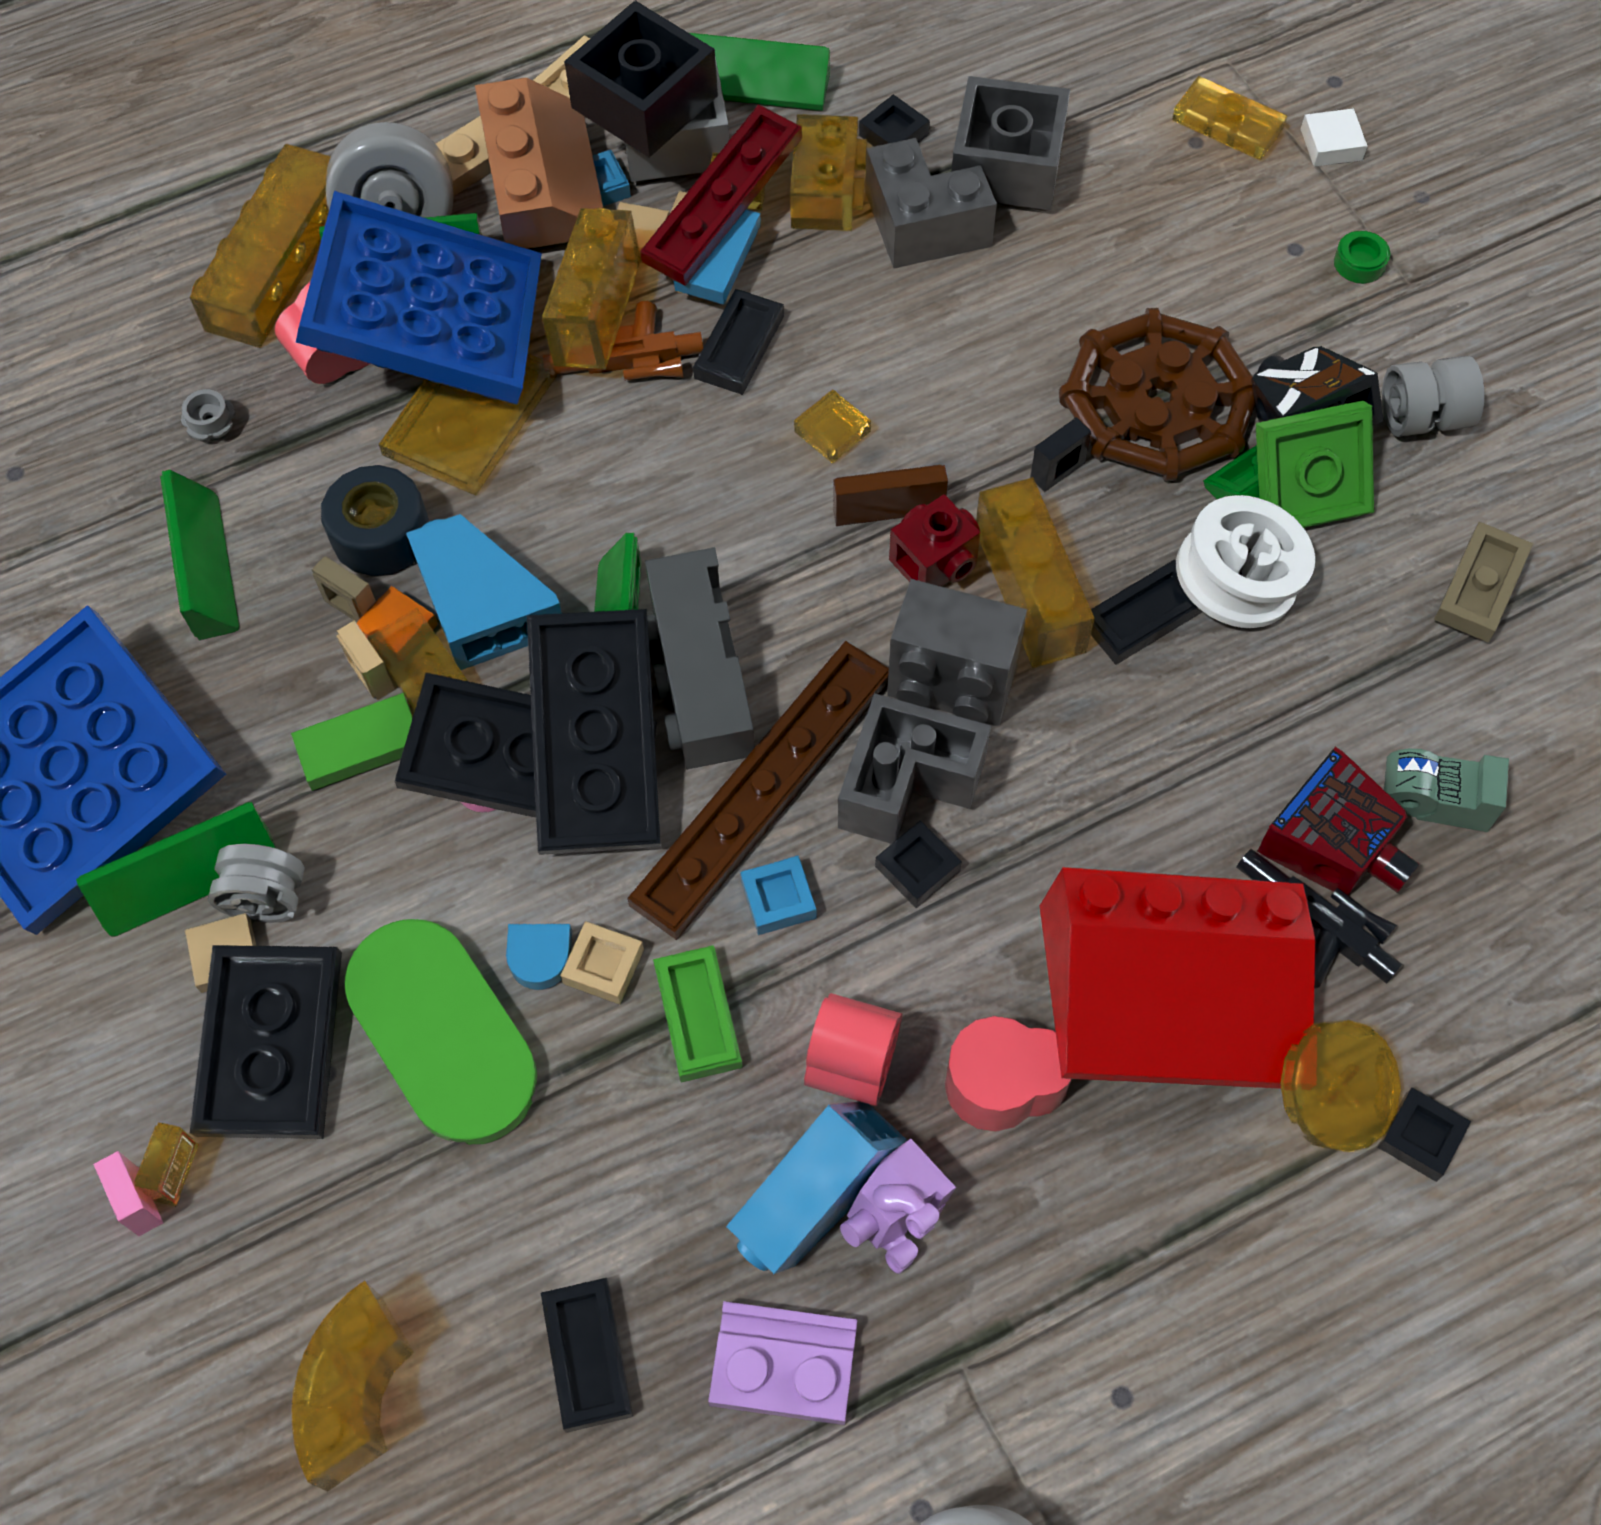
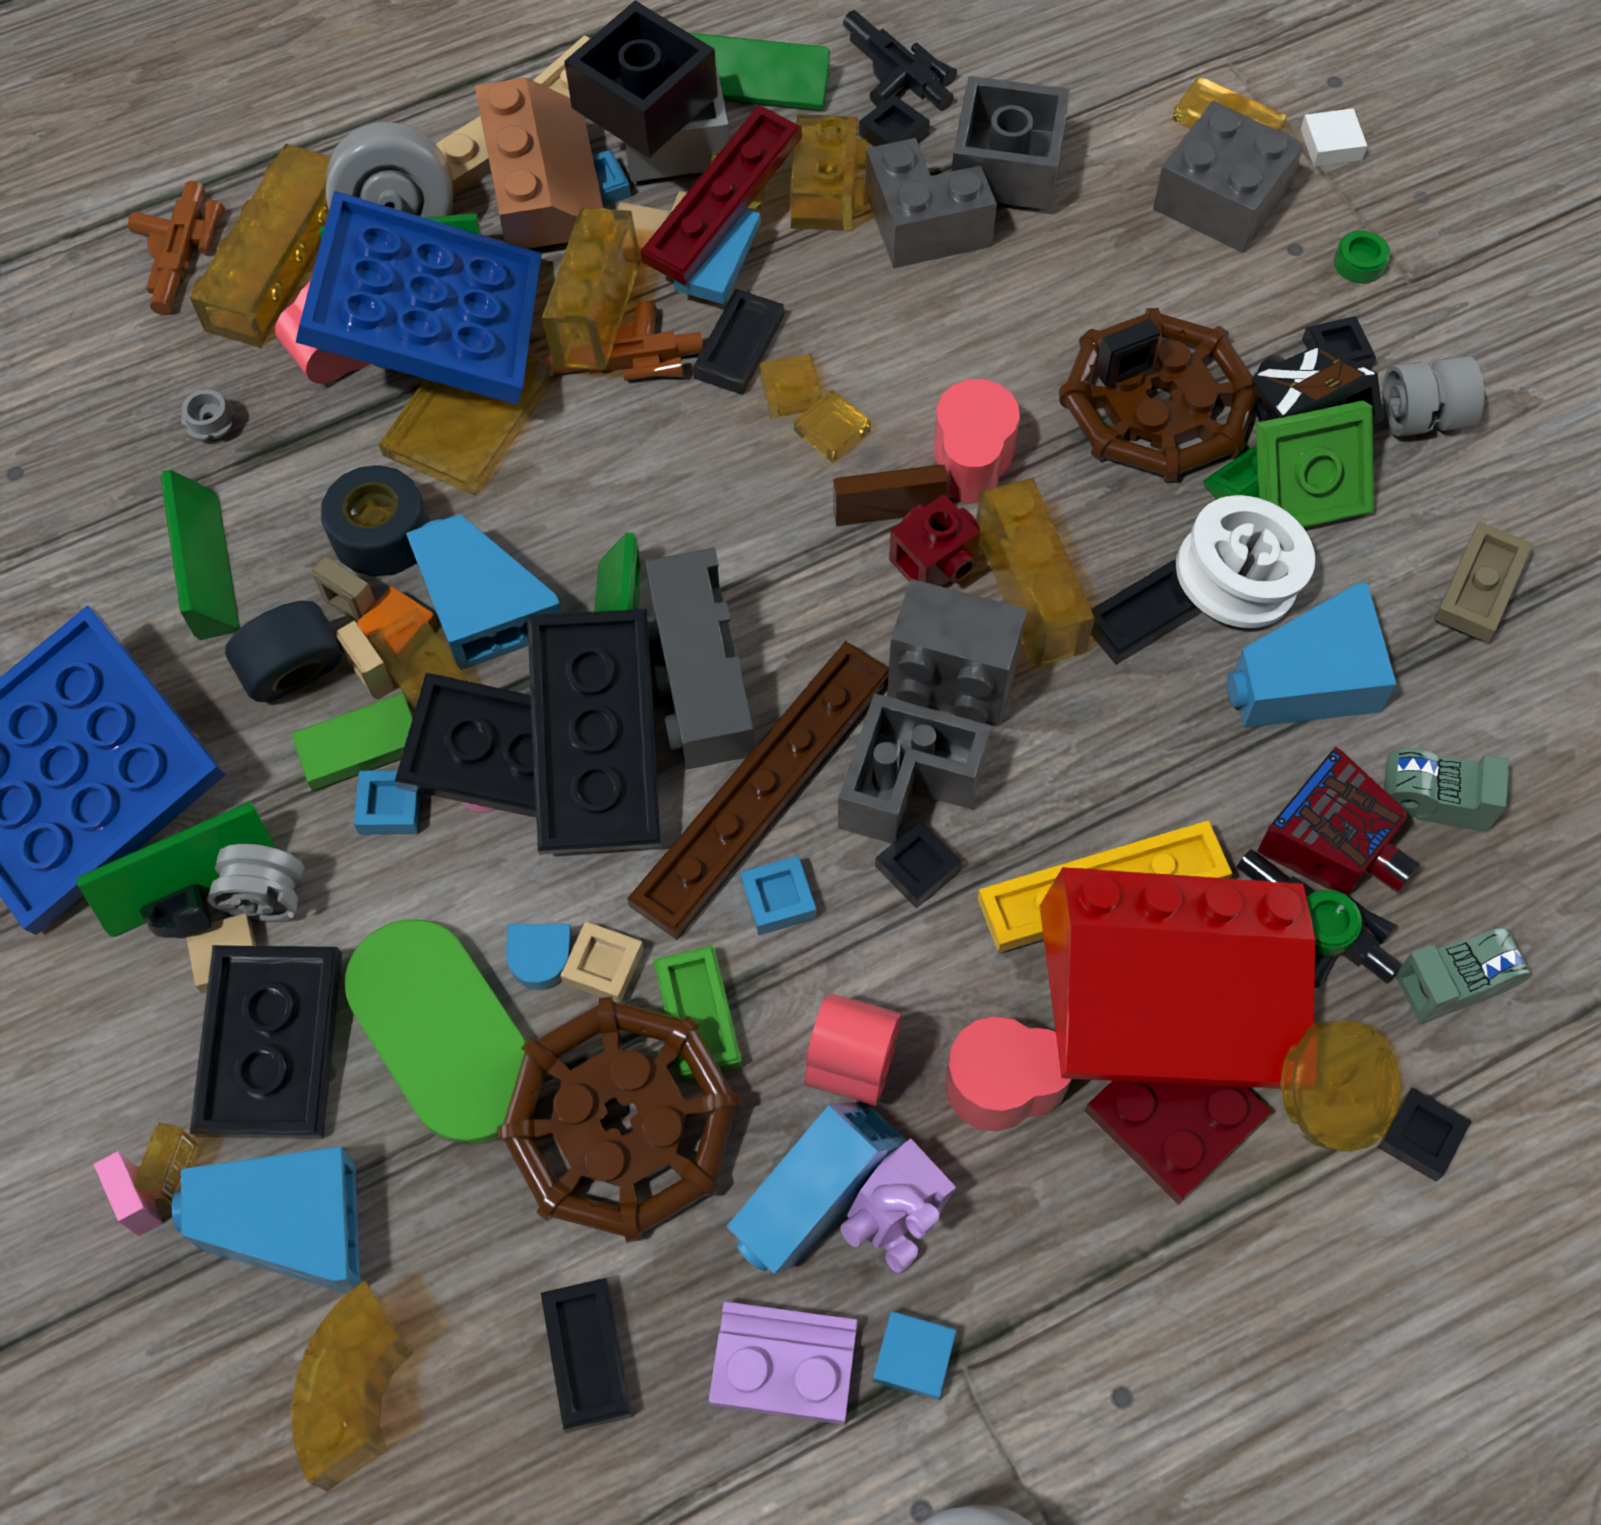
black tile [1030,417,1092,492] -> none
none -> dark orange piece [128,181,225,315]
none -> black tile [139,884,212,938]
none -> dark azure slope [172,1146,361,1294]
none -> black wheel [225,601,344,702]
none -> dark azure tile [354,770,422,835]
none -> reddish brown plate [497,996,742,1243]
none -> clear yellow plate [759,354,823,419]
none -> black piece [843,10,957,111]
none -> dark azure tile [873,1311,956,1401]
none -> coral piece [934,379,1020,503]
none -> yellow plate [977,820,1232,953]
none -> dark red plate [1085,1081,1271,1205]
none -> black tile [1096,319,1160,386]
none -> flat silver brick [1153,100,1304,253]
none -> dark azure slope [1227,583,1397,728]
none -> black tile [1302,316,1376,369]
none -> green tile [1306,890,1362,956]
none -> sand green leg [1395,927,1532,1025]

